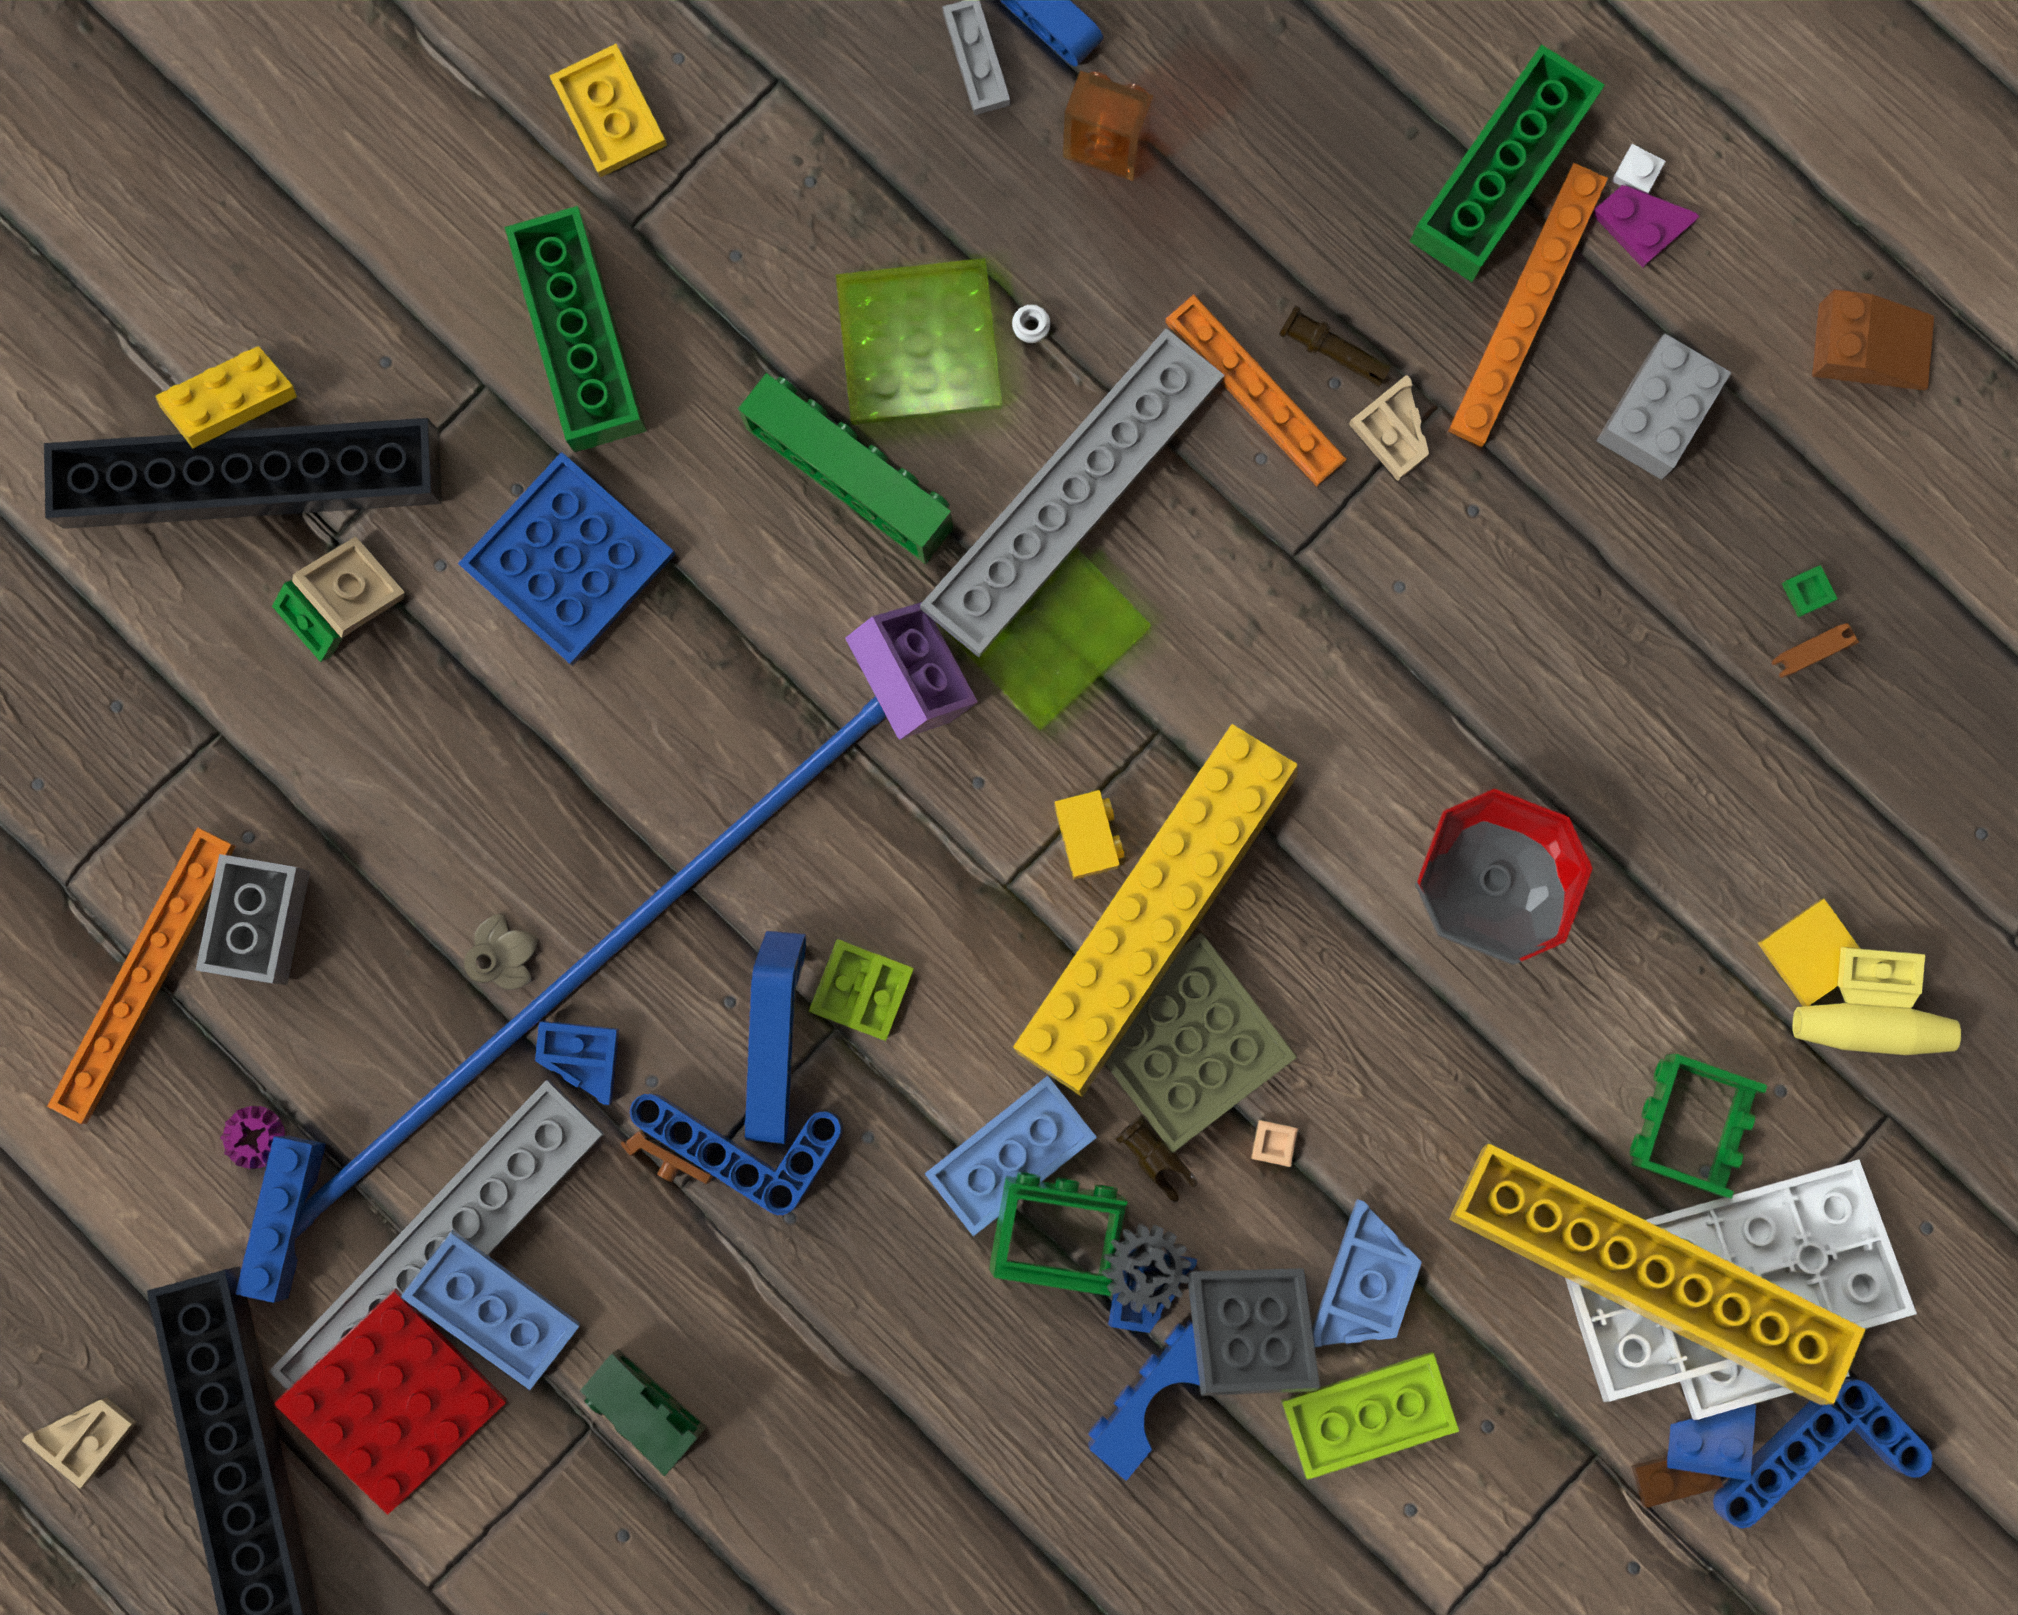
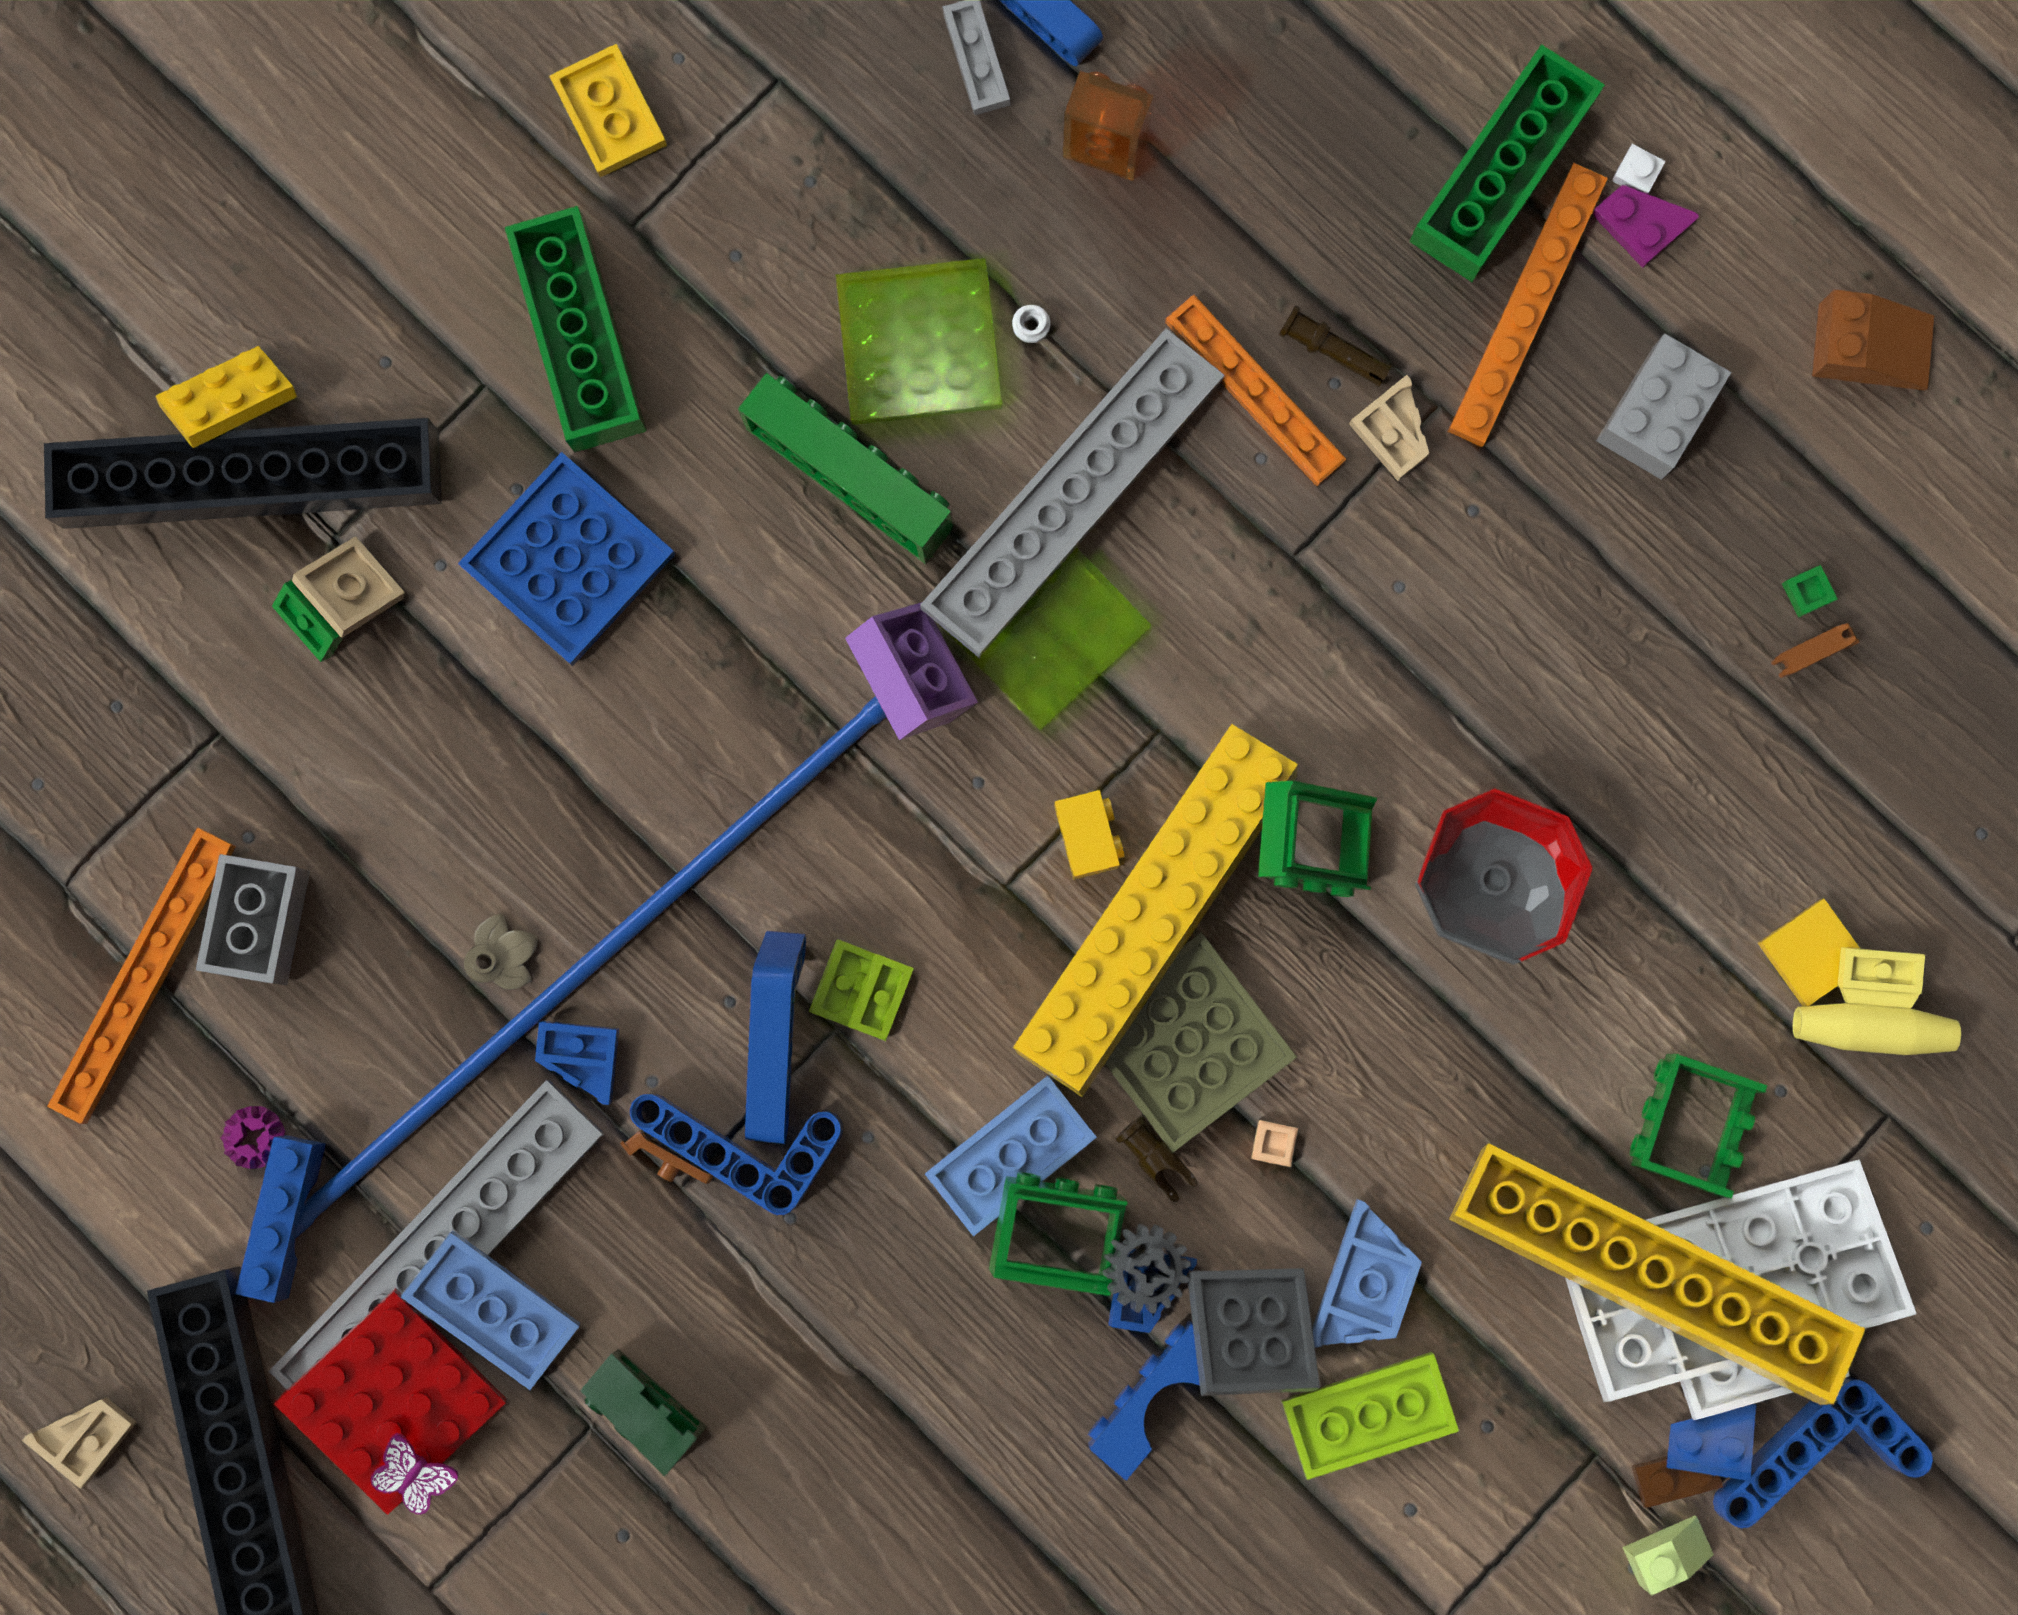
none -> magenta animal [371,1433,459,1515]
none -> green window [1258,781,1377,897]
none -> yellowish green slope [1623,1516,1714,1595]

